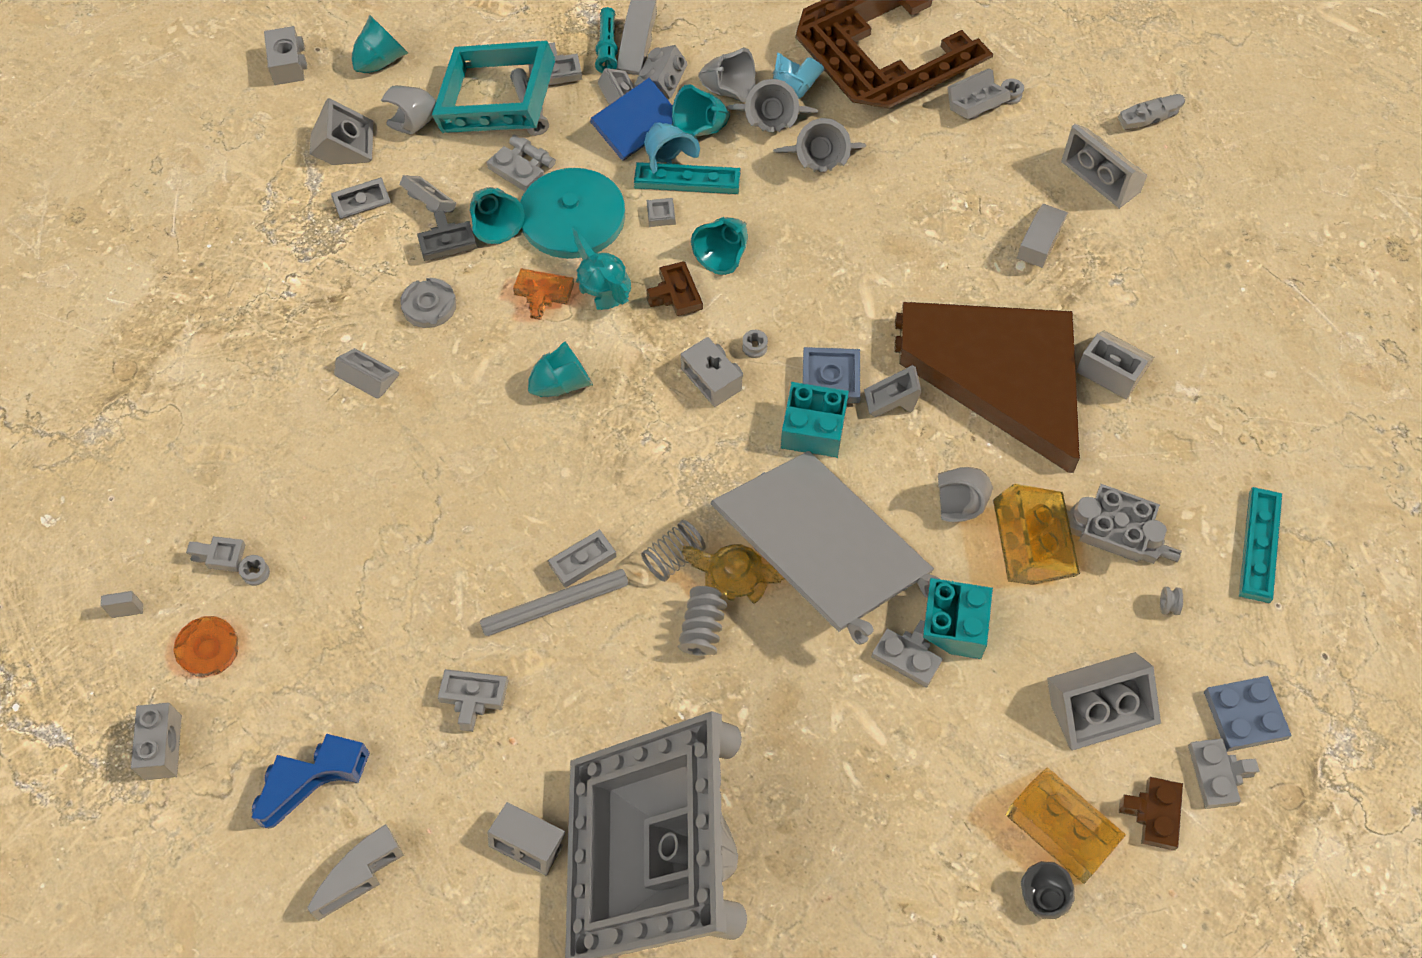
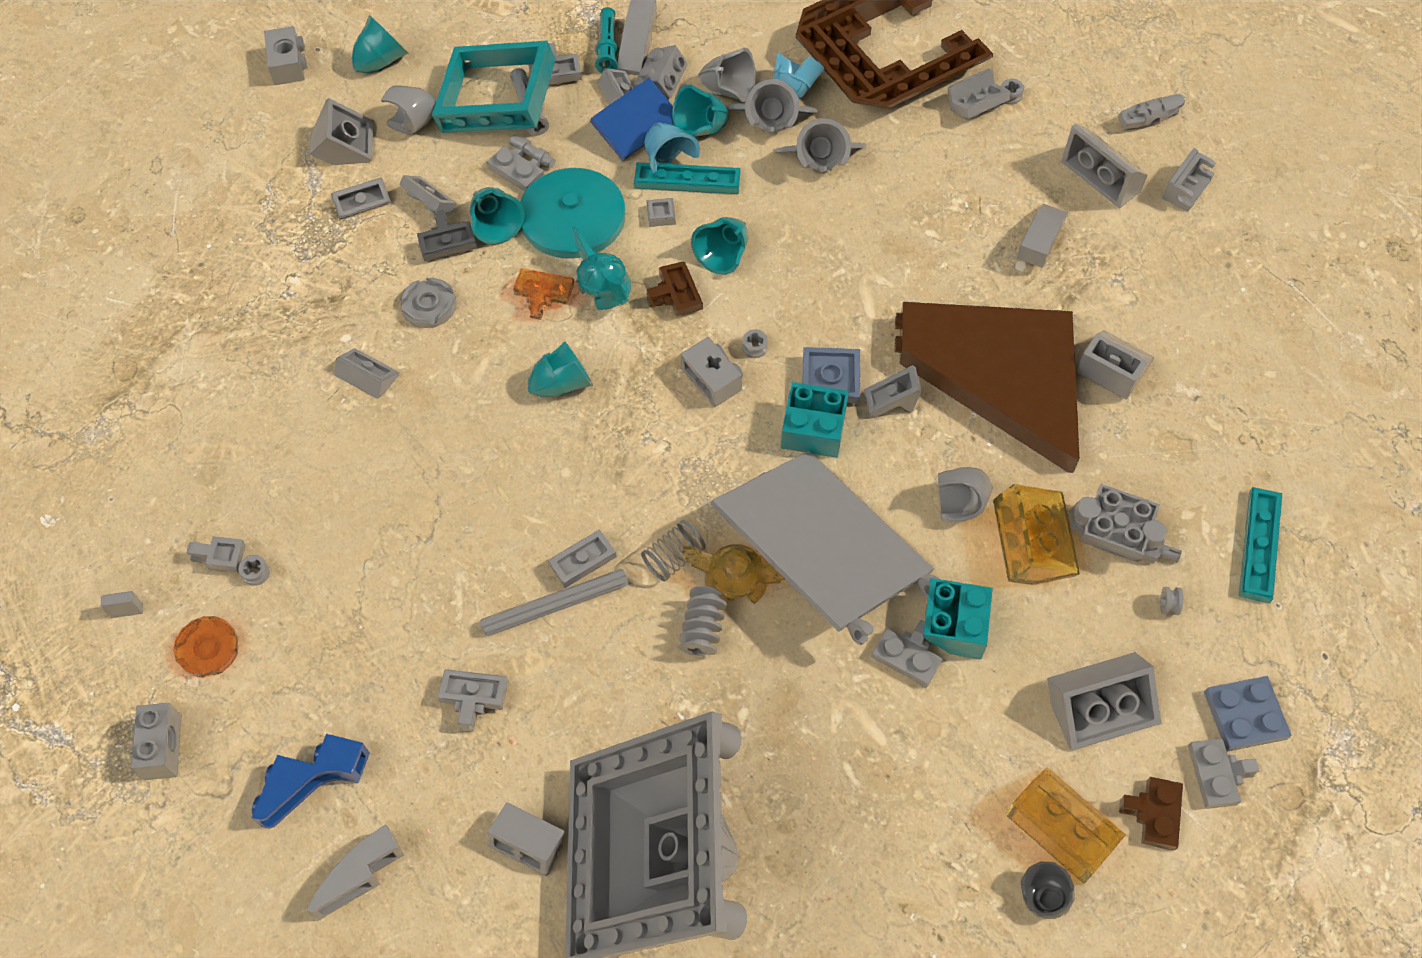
none -> light grey hinge [1162,148,1216,212]

